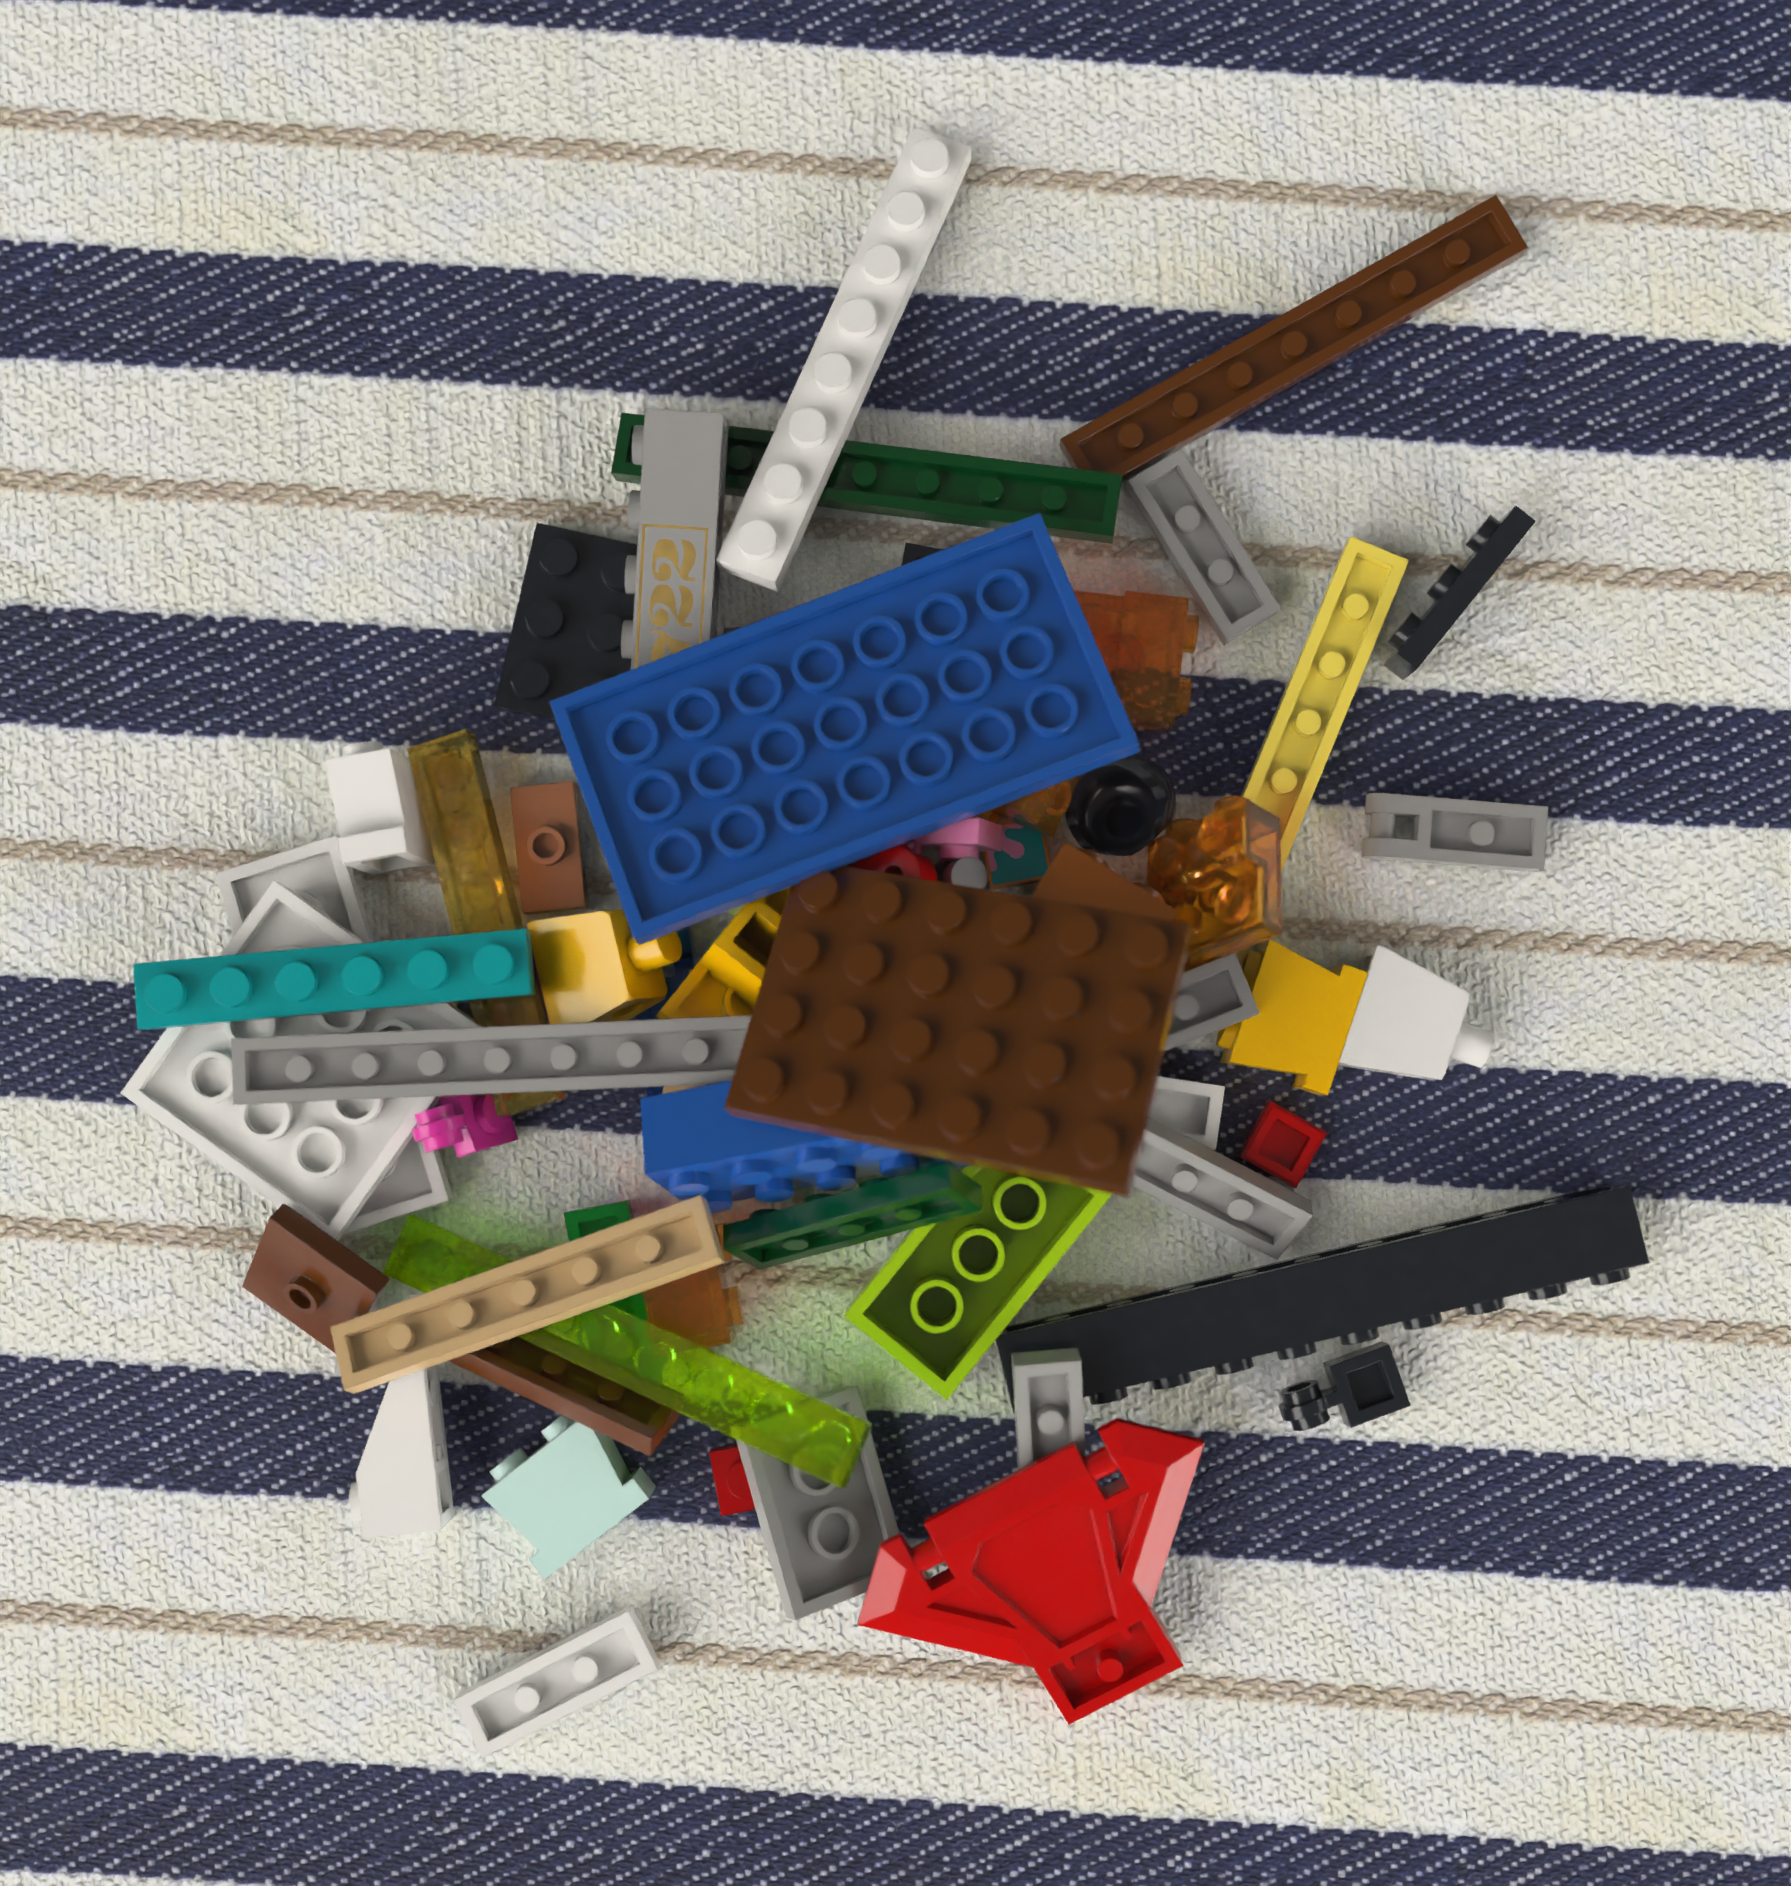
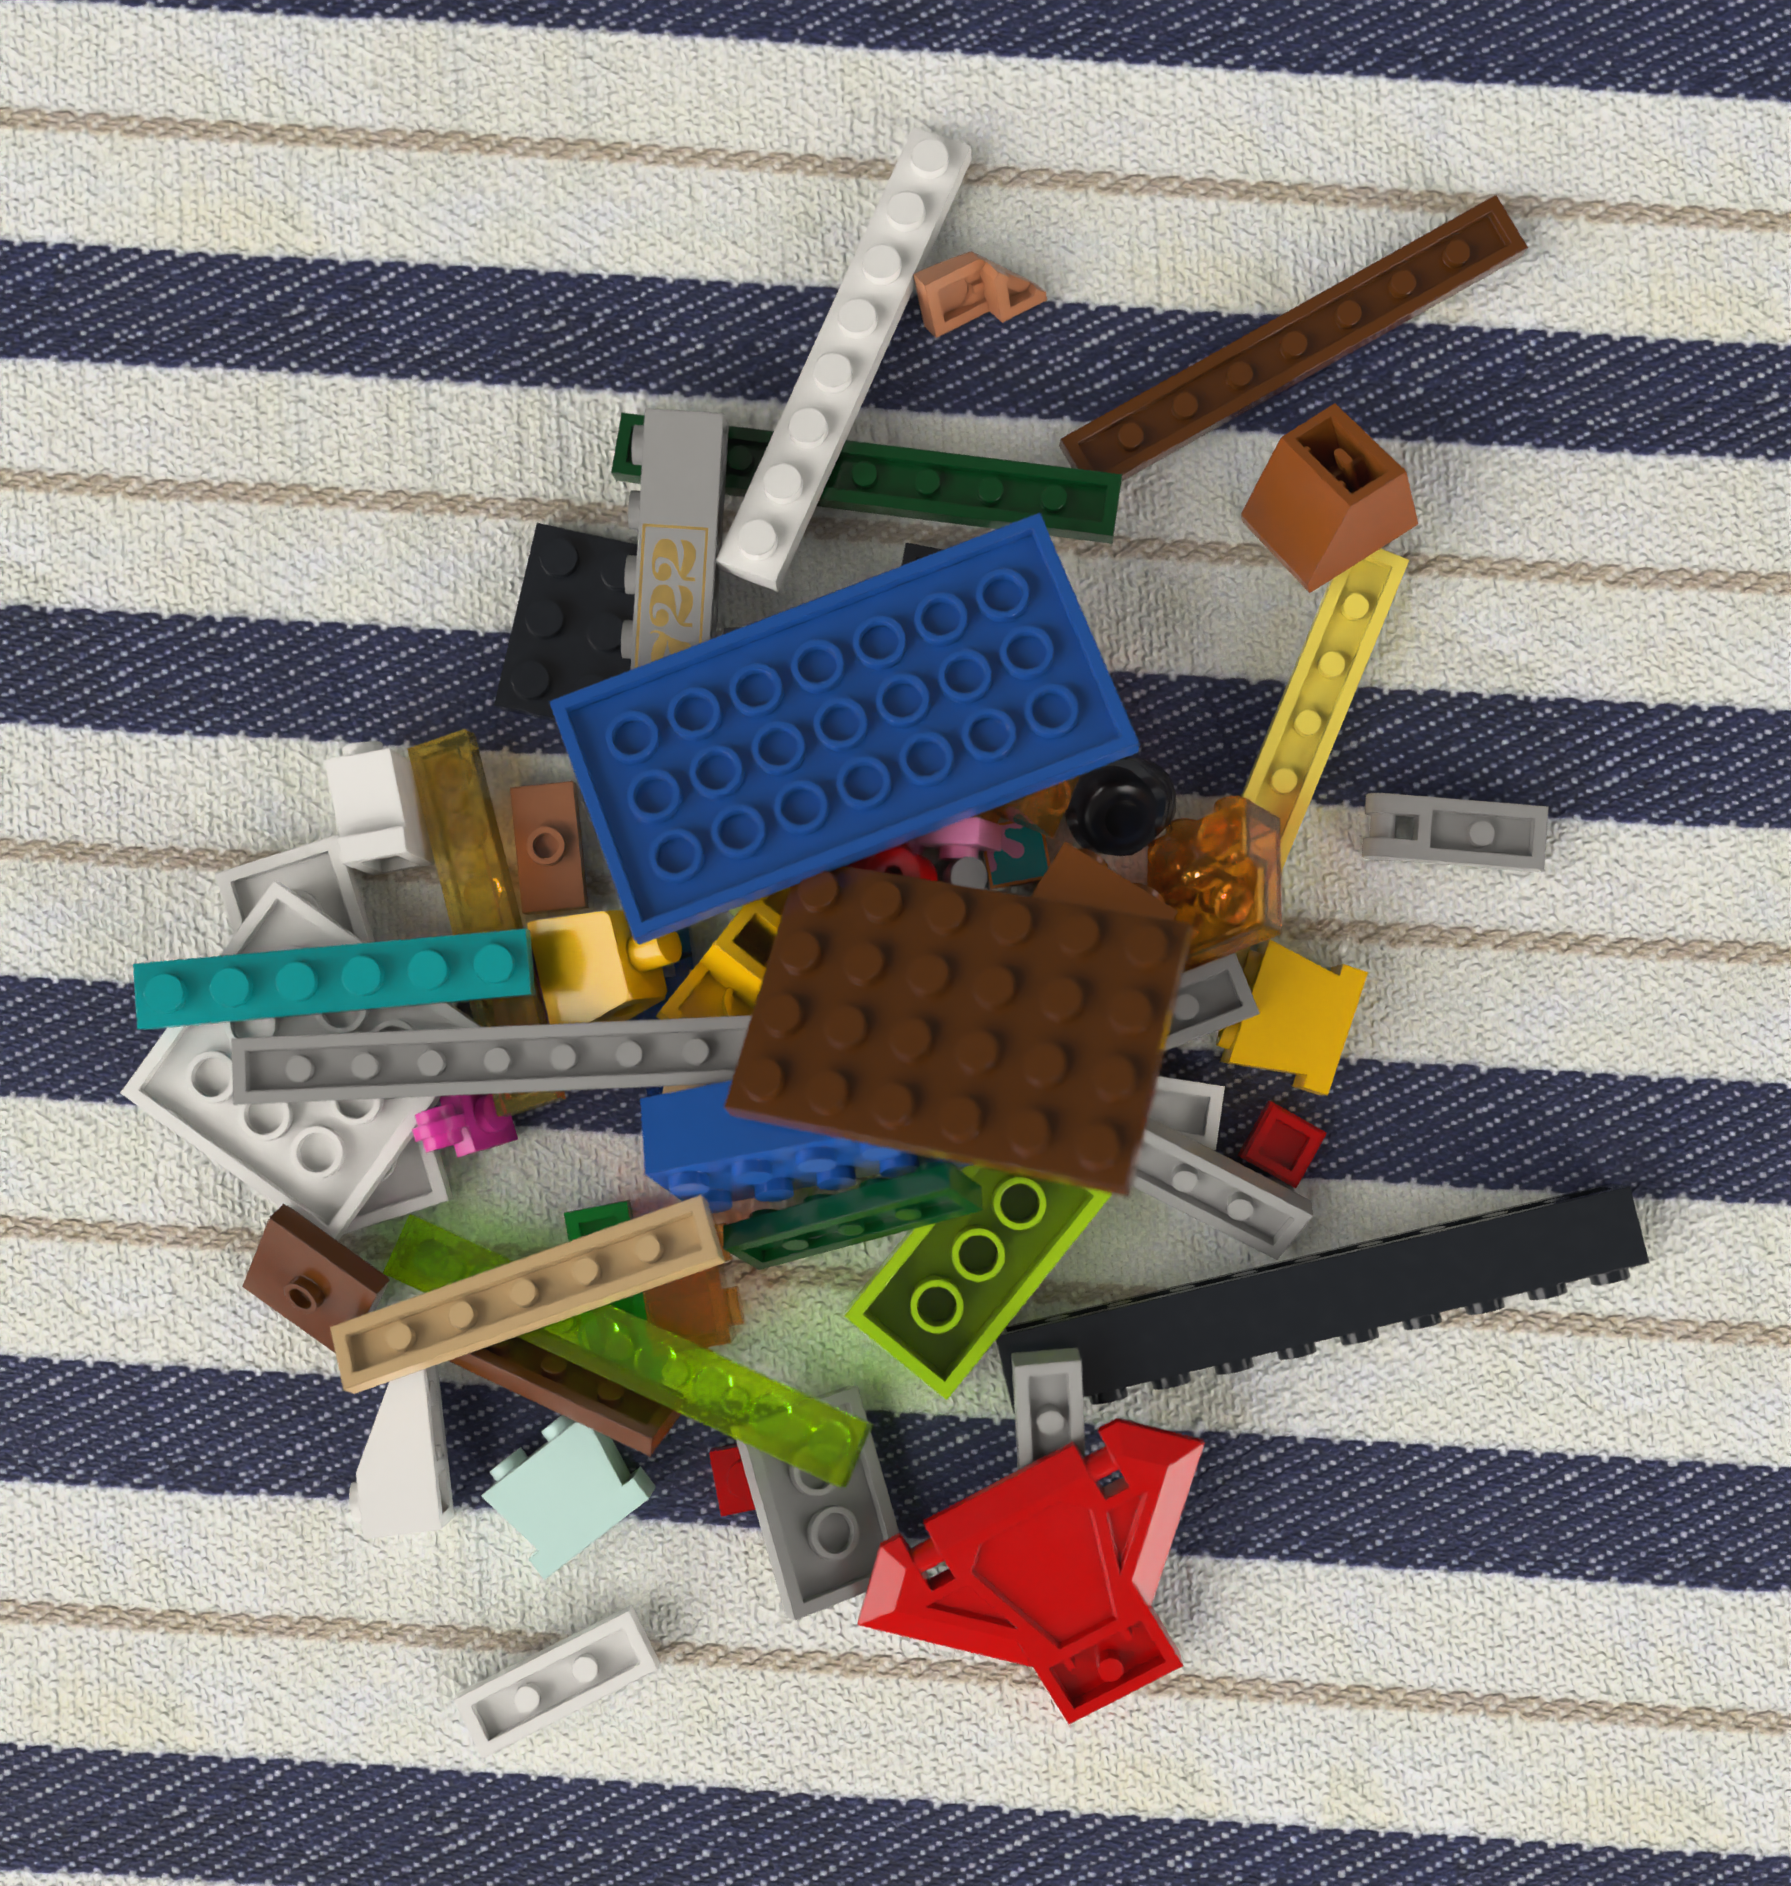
clear orange plate [1073,590,1199,732] -> none
light grey plate [1125,448,1281,645] -> none
black plate [1278,1341,1411,1431] -> none
white torso [1338,945,1494,1080] -> none
black plate [1384,506,1536,680] -> none
none -> nougat slope [913,251,1047,338]
none -> dark orange slope [1241,403,1418,593]

